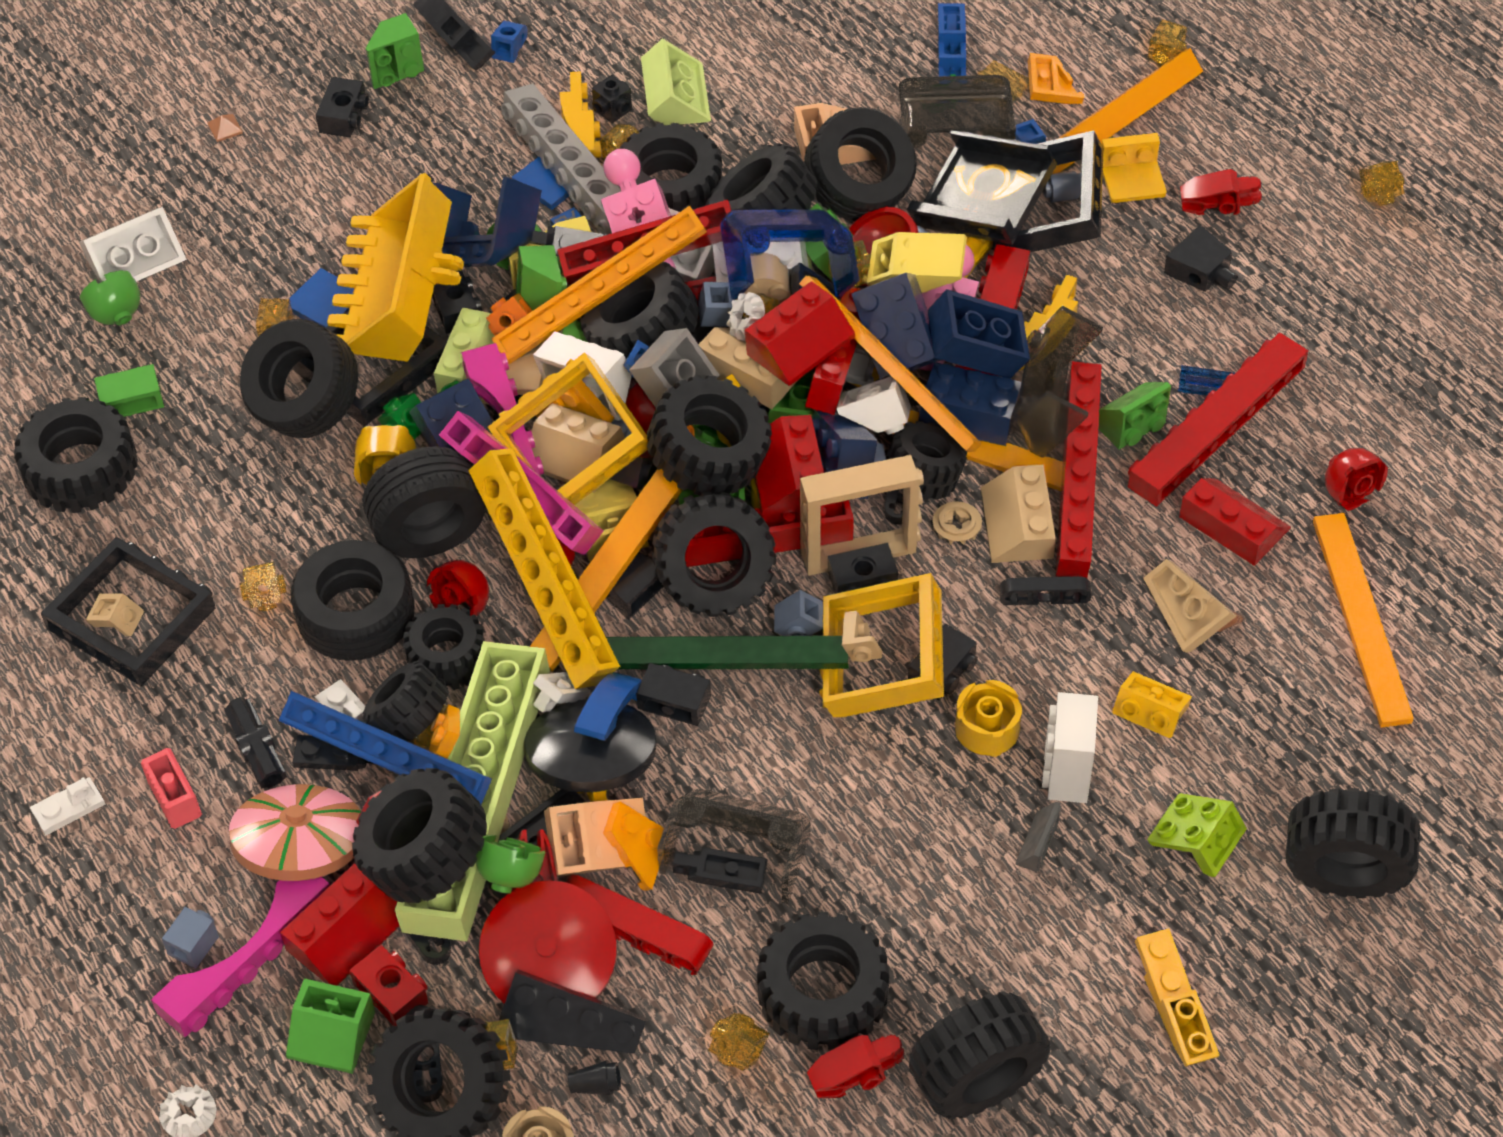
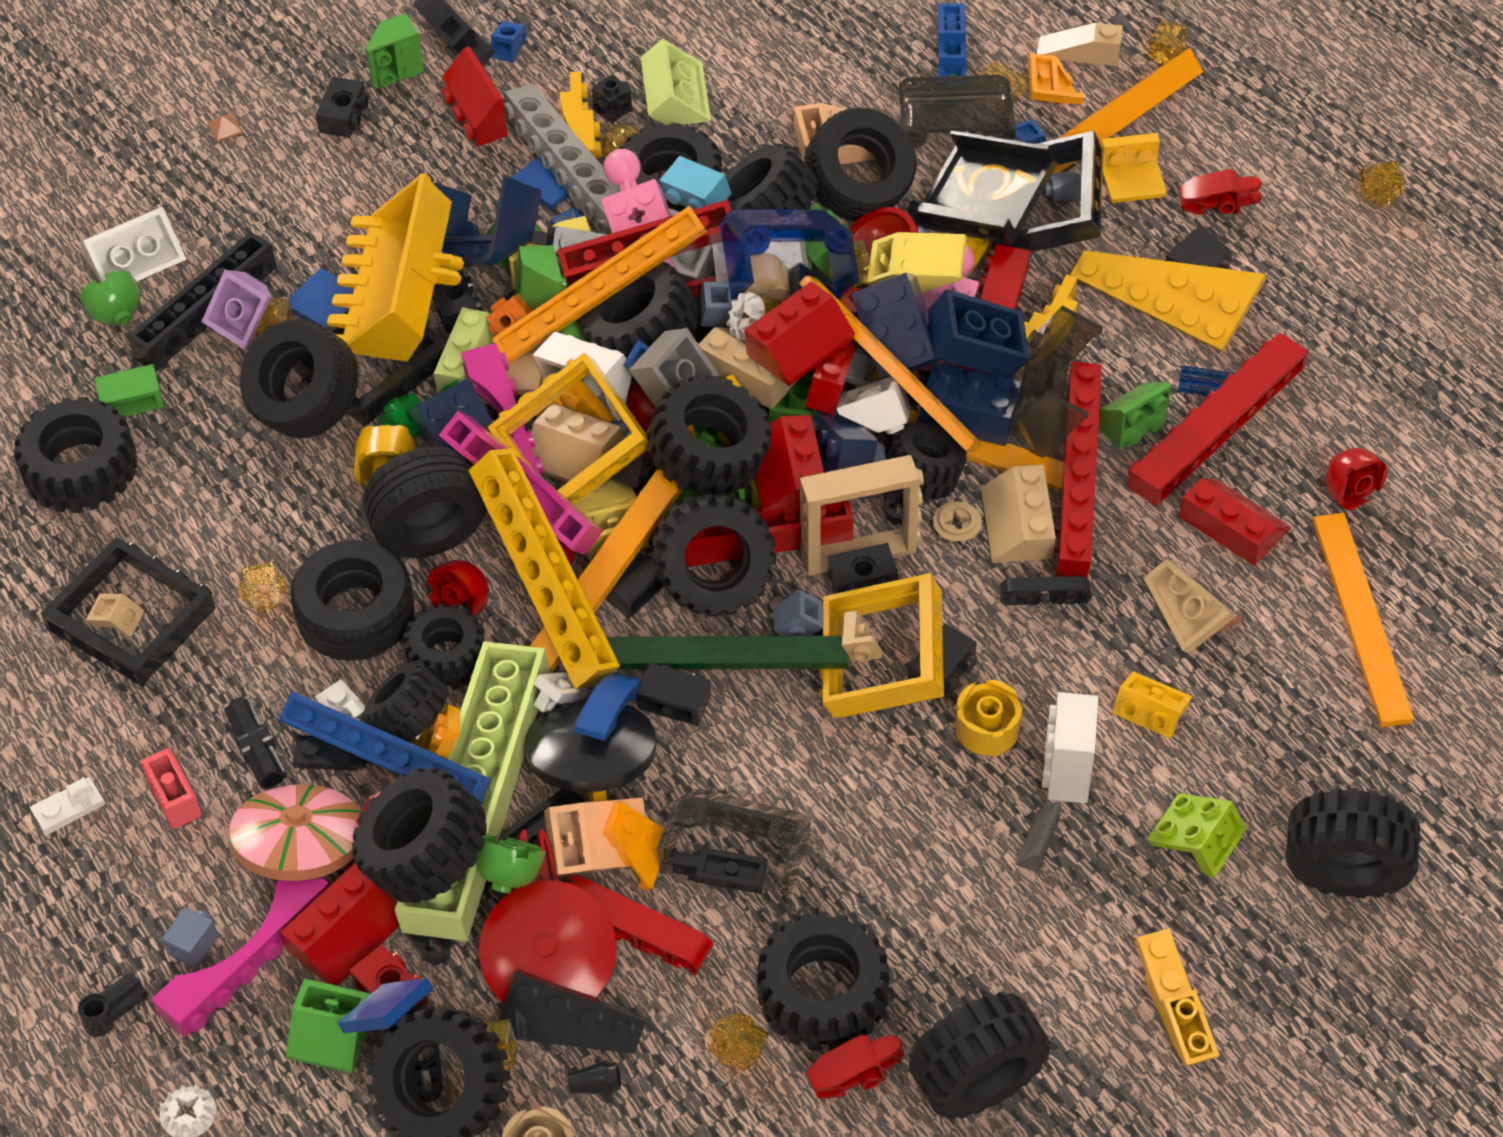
none -> black piece [78,973,148,1037]
none -> black brick [127,231,277,372]
none -> lavender slope [201,270,271,350]
none -> blue tile [338,978,433,1033]
none -> red slope [441,46,508,147]
none -> medium azure brick [660,156,731,210]
none -> tan slope [1037,23,1123,67]
none -> yellow wing [1070,250,1267,352]

